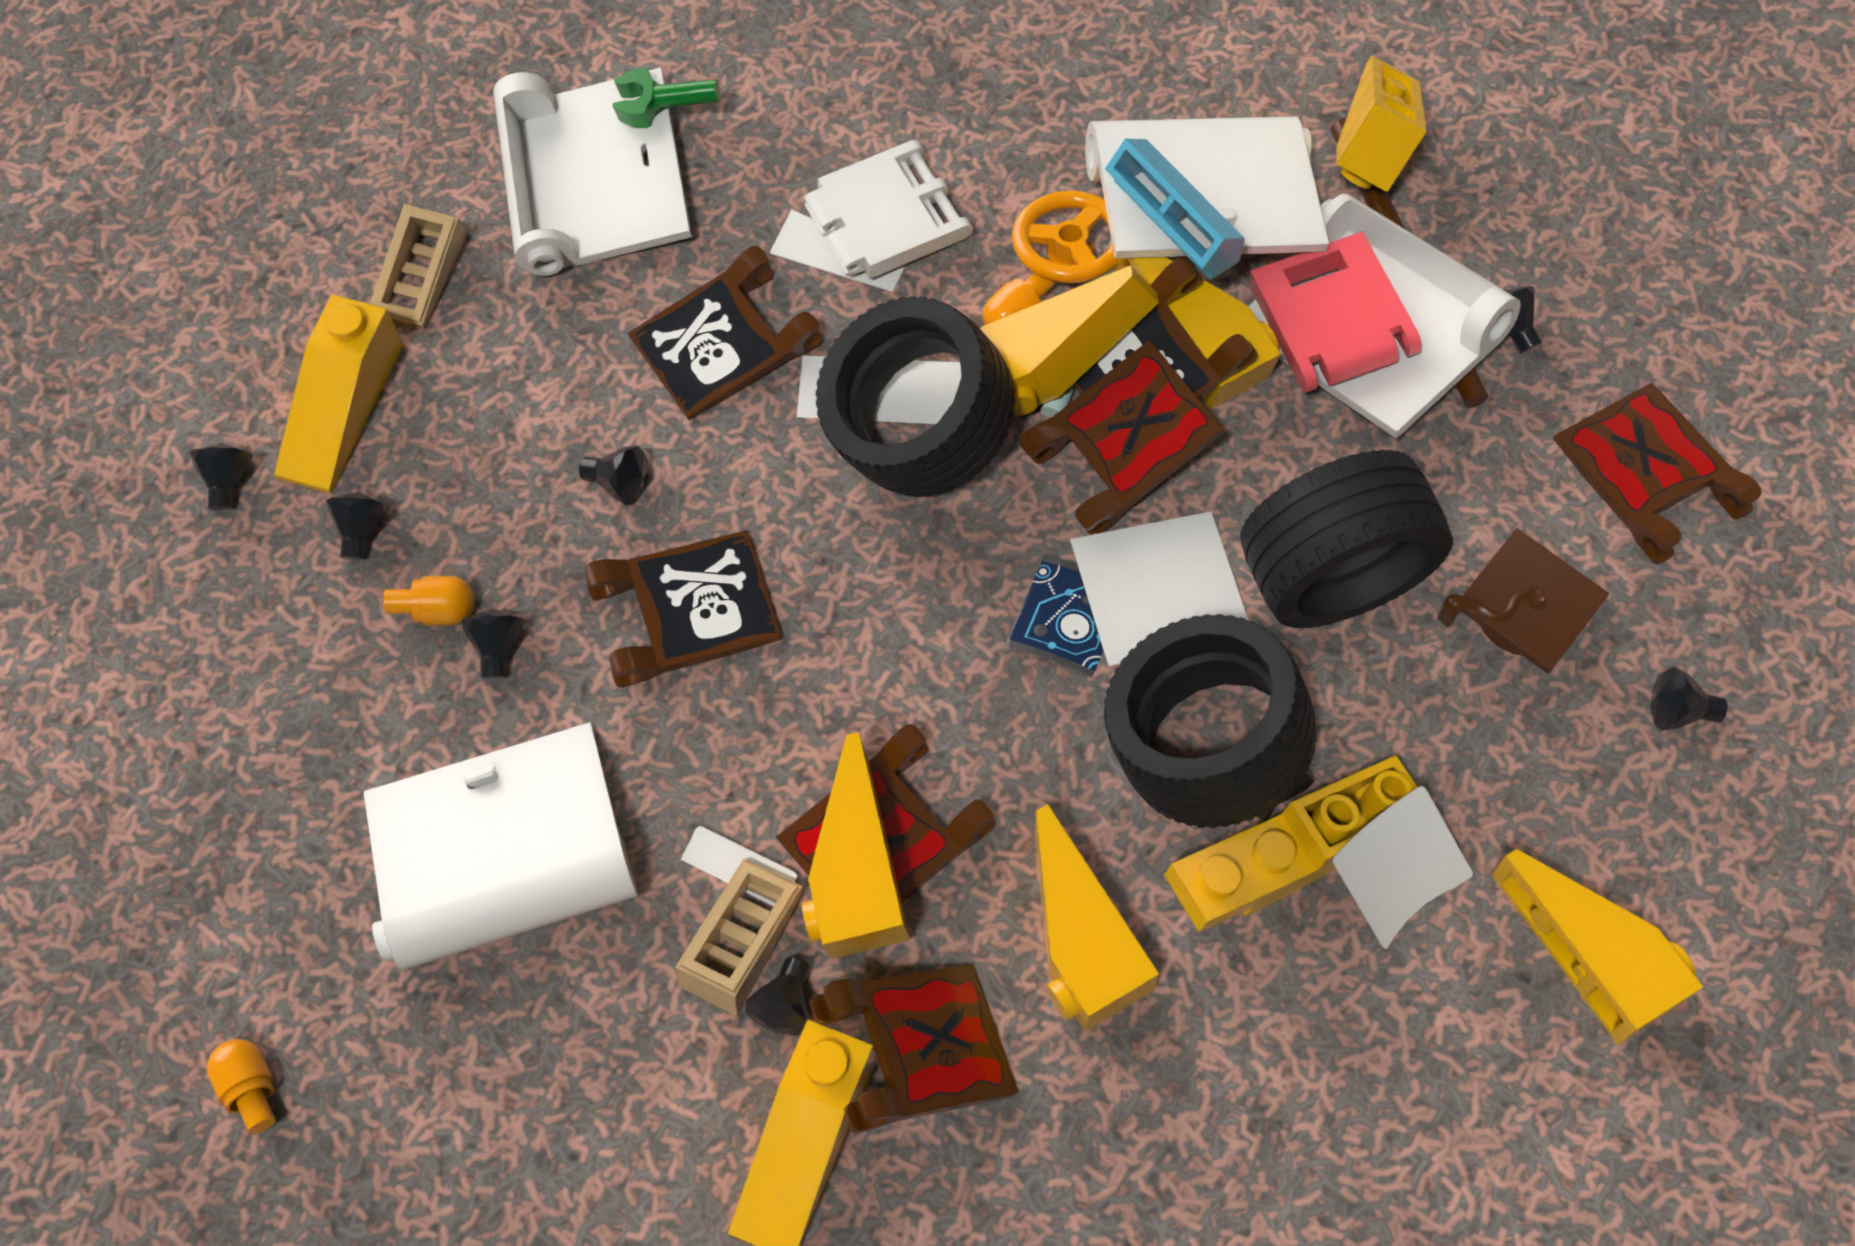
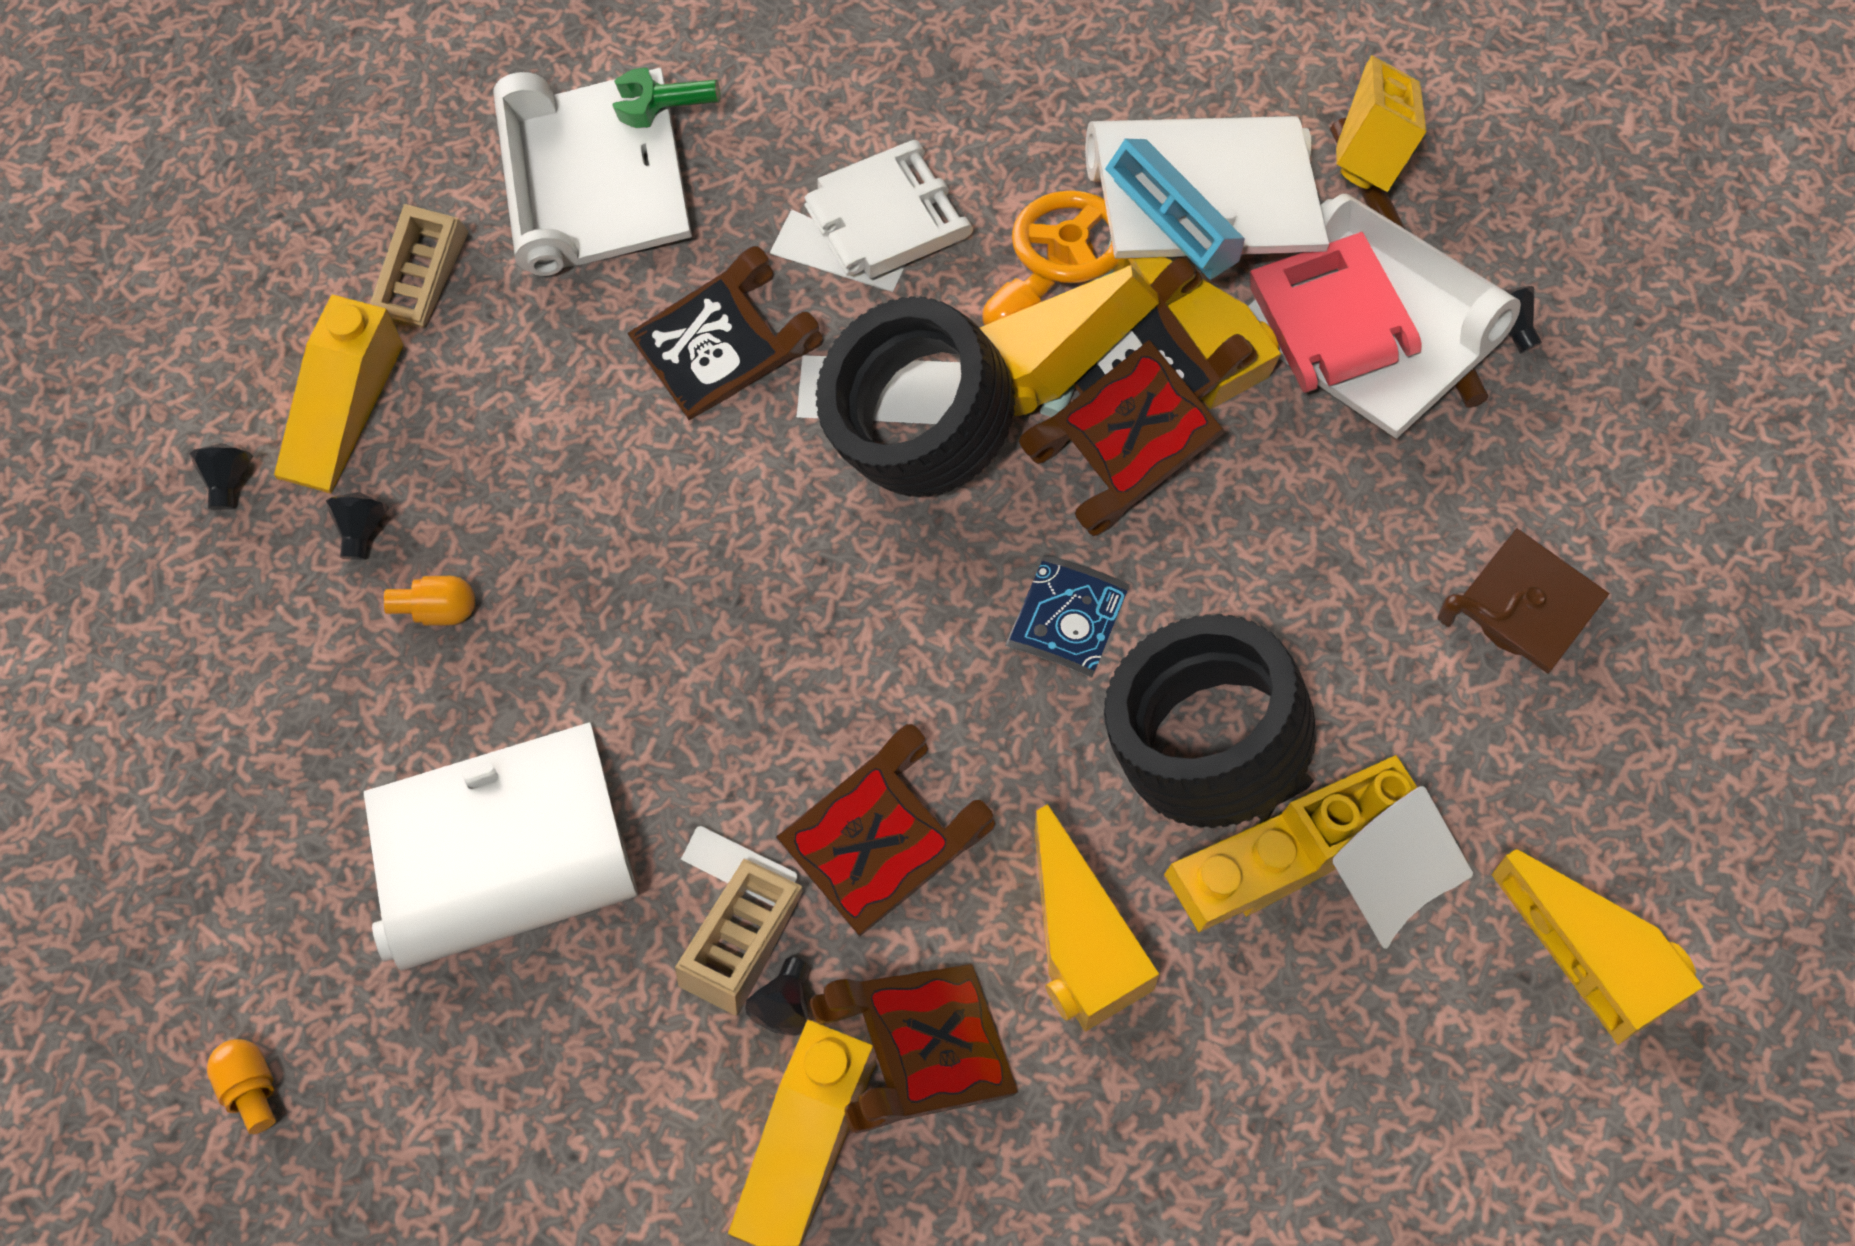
black rock [461,609,525,679] -> none
black rock [579,446,649,506] -> none
flag [585,530,782,688] -> none
yellow slope [802,732,910,959] -> none
white sticker [1070,511,1248,666] -> none
black tyre [1240,450,1453,629] -> none
reddish brown flag [1553,383,1762,565] -> none
black rock [1650,667,1728,730] -> none

